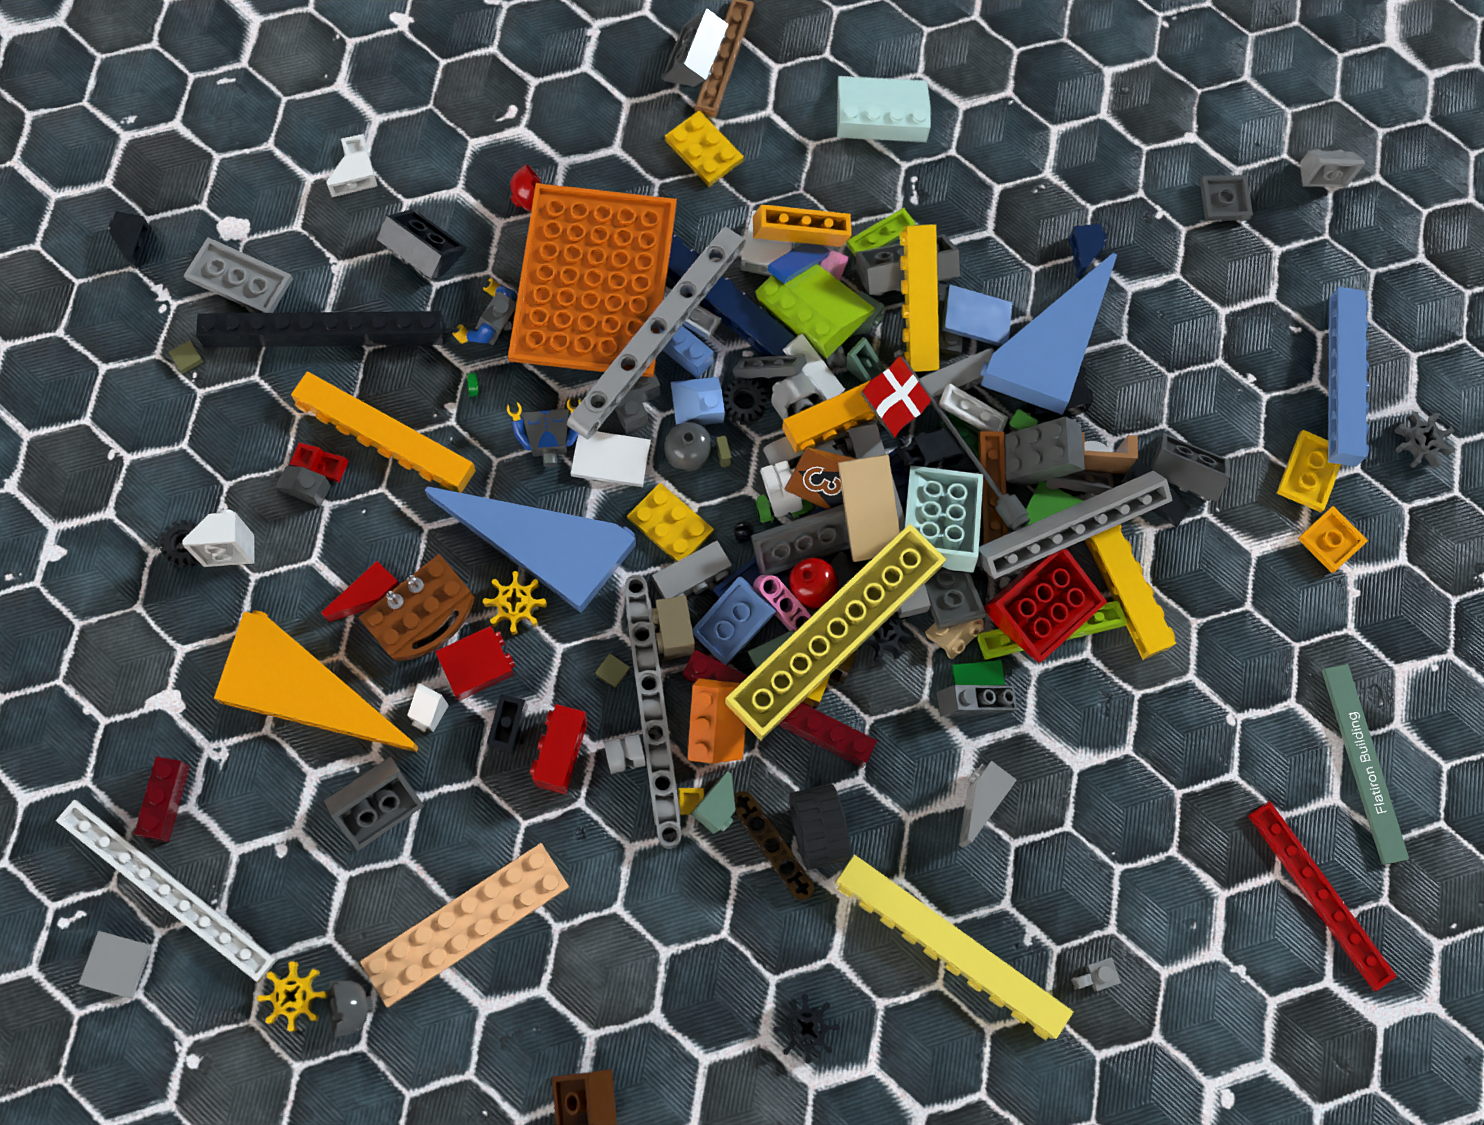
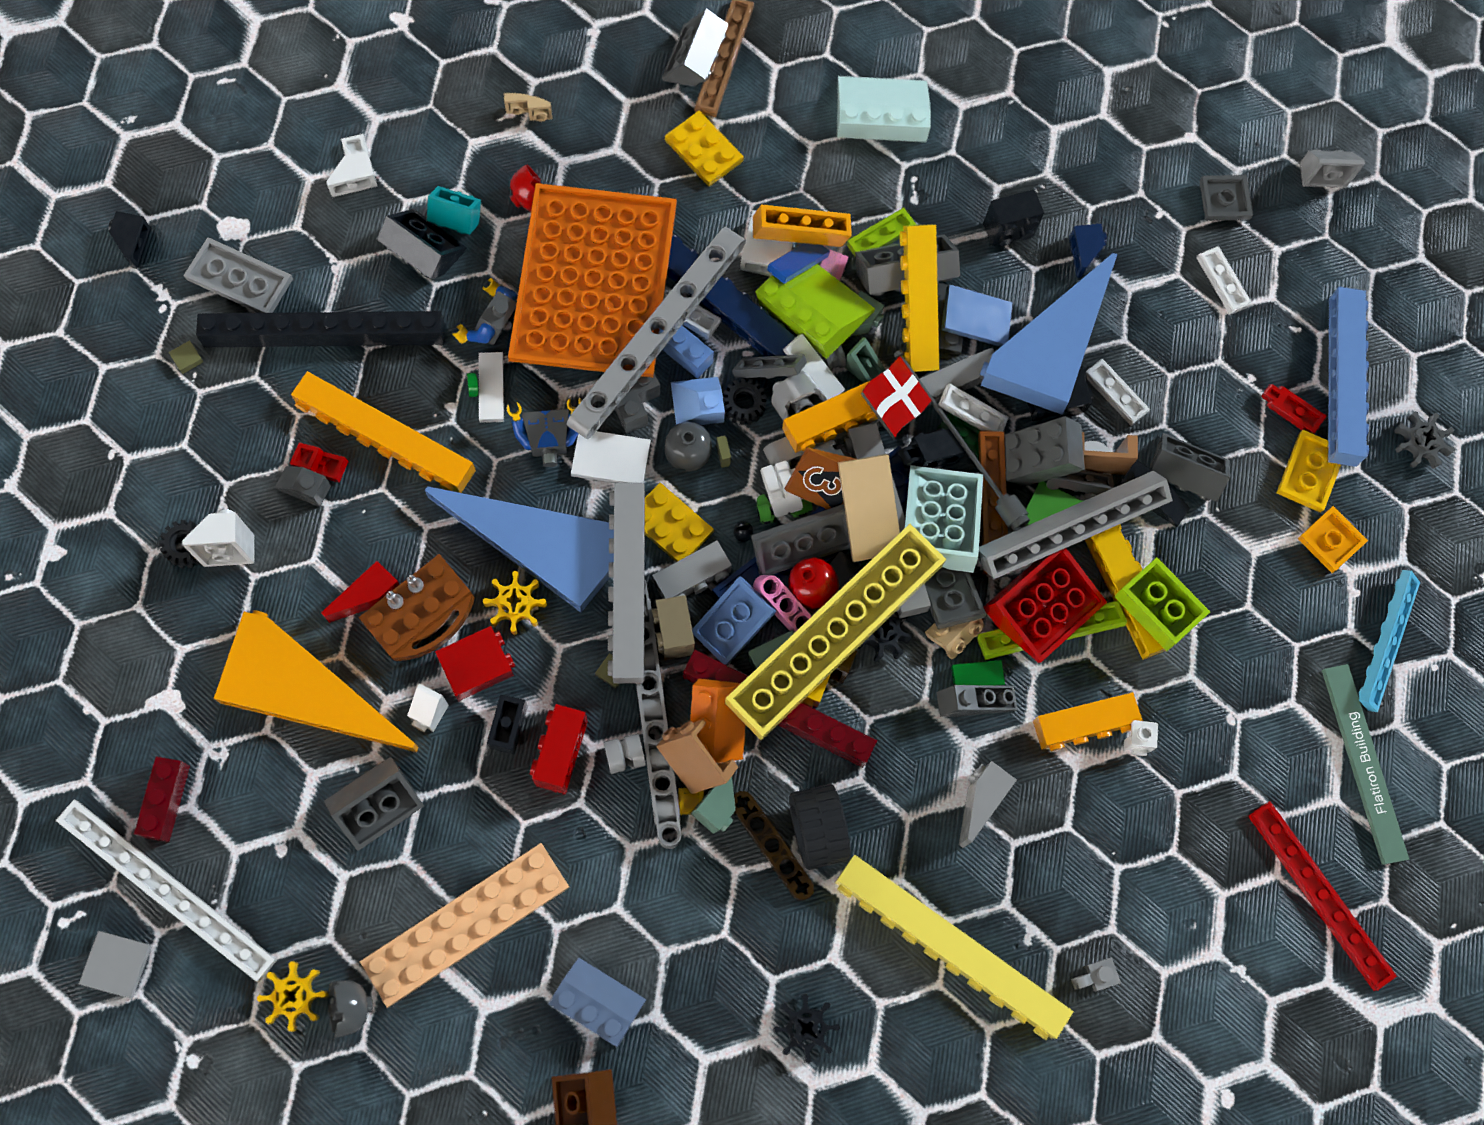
bright green slope [1009,409,1038,430] -> none
none -> teal brick [427,186,481,235]
none -> white tile [479,352,504,423]
none -> tan slope [504,93,552,121]
none -> sand blue slope [548,958,646,1047]
none -> light grey brick [608,483,645,683]
none -> medium nougat panel [656,719,738,794]
none -> black brick [983,189,1044,247]
none -> light orange brick [1033,692,1143,751]
none -> white tile [1086,359,1150,426]
none -> lime brick [1114,557,1210,651]
none -> white bracket [1124,720,1158,756]
none -> white tile [1197,246,1252,315]
none -> red hinge [1261,384,1326,434]
none -> medium azure plate [1359,570,1420,712]

